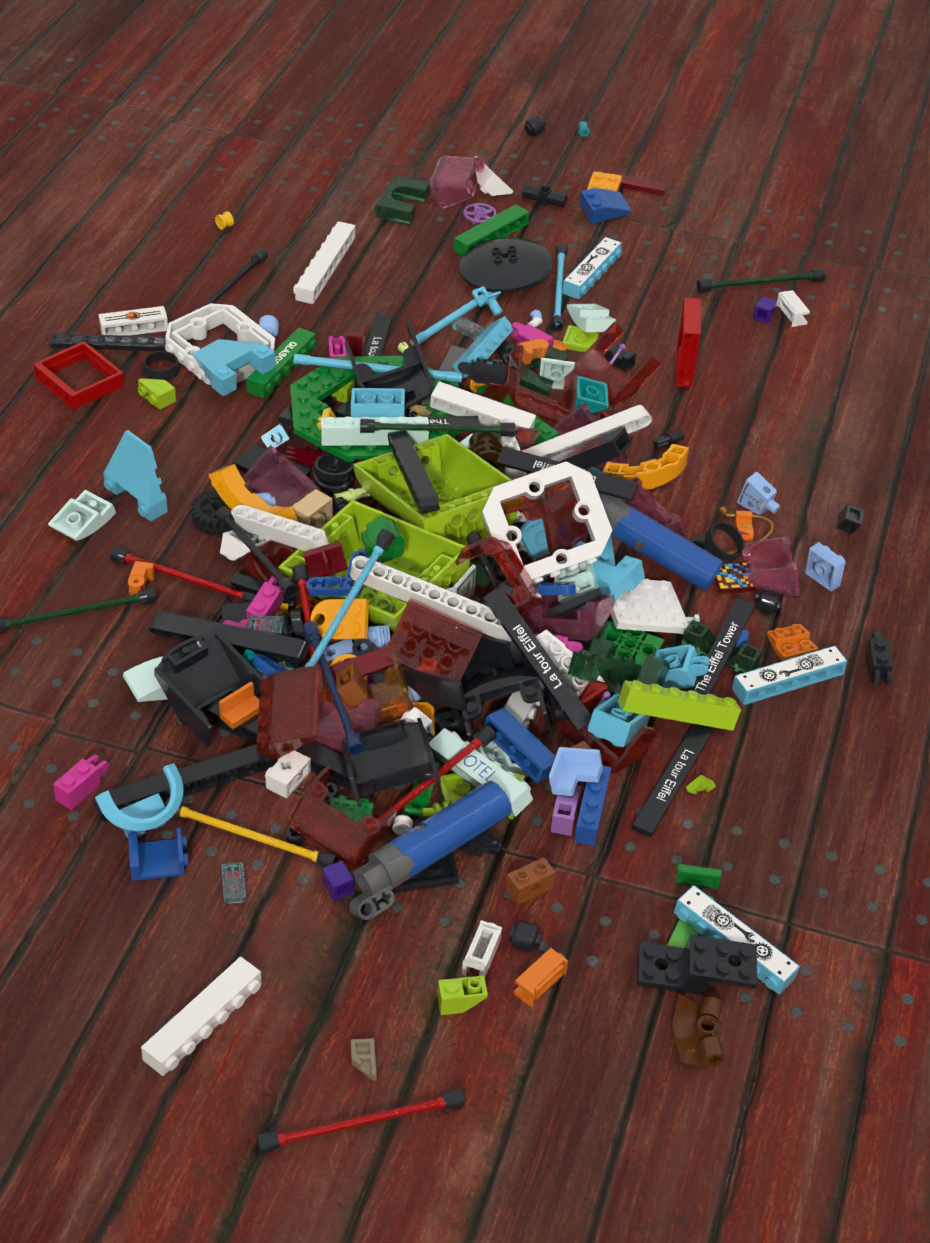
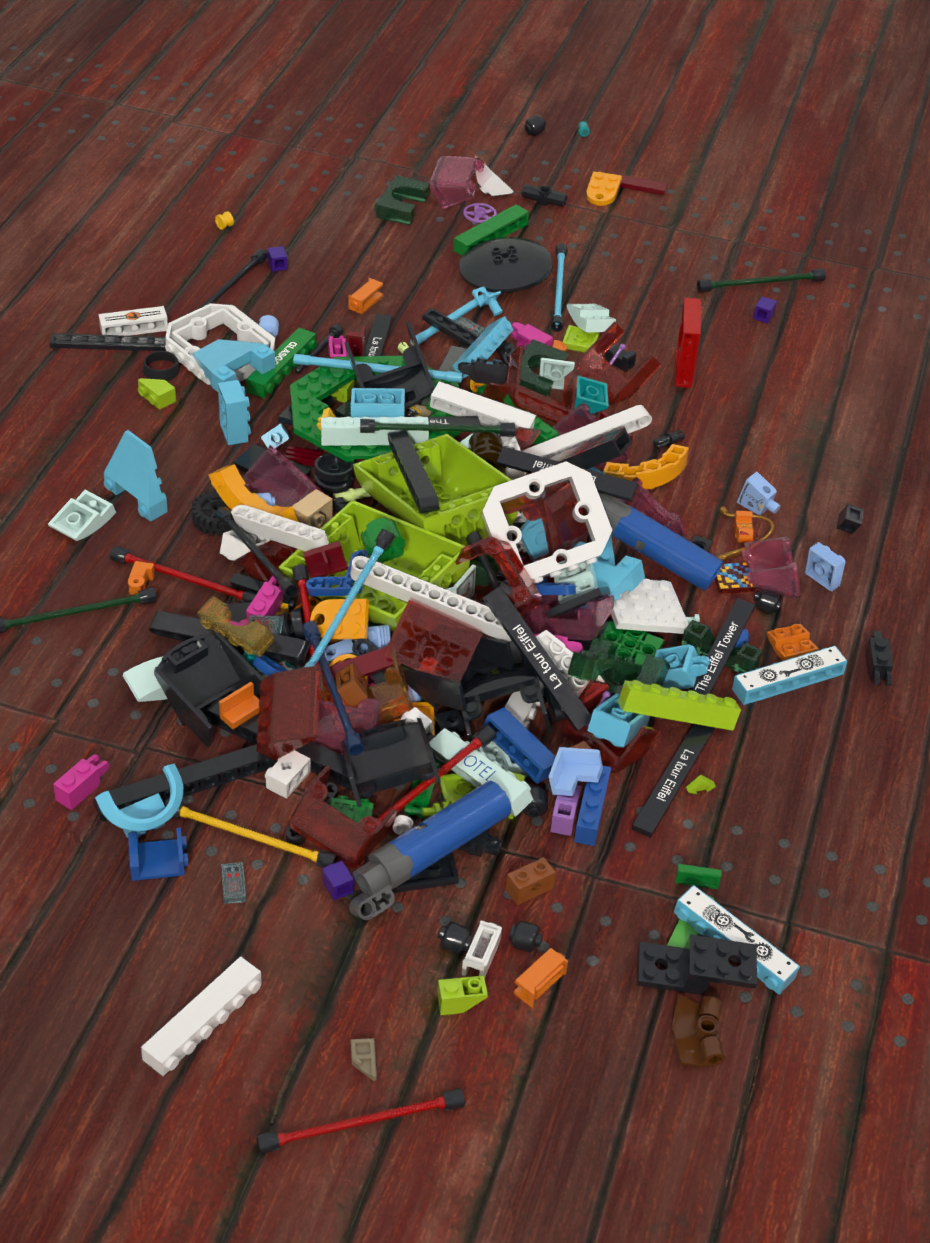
red window [33,341,125,410] -> none
white brick [293,222,355,304] -> none
orange leg [516,339,549,365] -> none
arm [528,310,542,328] -> none
brick [562,237,622,299] -> none
blue slope [579,188,632,224] -> none
black tyre [705,522,745,562] -> none
white window [776,290,810,327] -> none
none -> clear yellow arch [197,596,275,657]
none -> medium azure brick [218,380,251,445]
none -> dark purple brick [268,246,288,272]
none -> black piece [295,324,344,374]
none -> orange window [349,277,383,314]
none -> black tile [422,307,479,348]
none -> black head [437,921,472,955]
none -> black head [522,786,548,818]

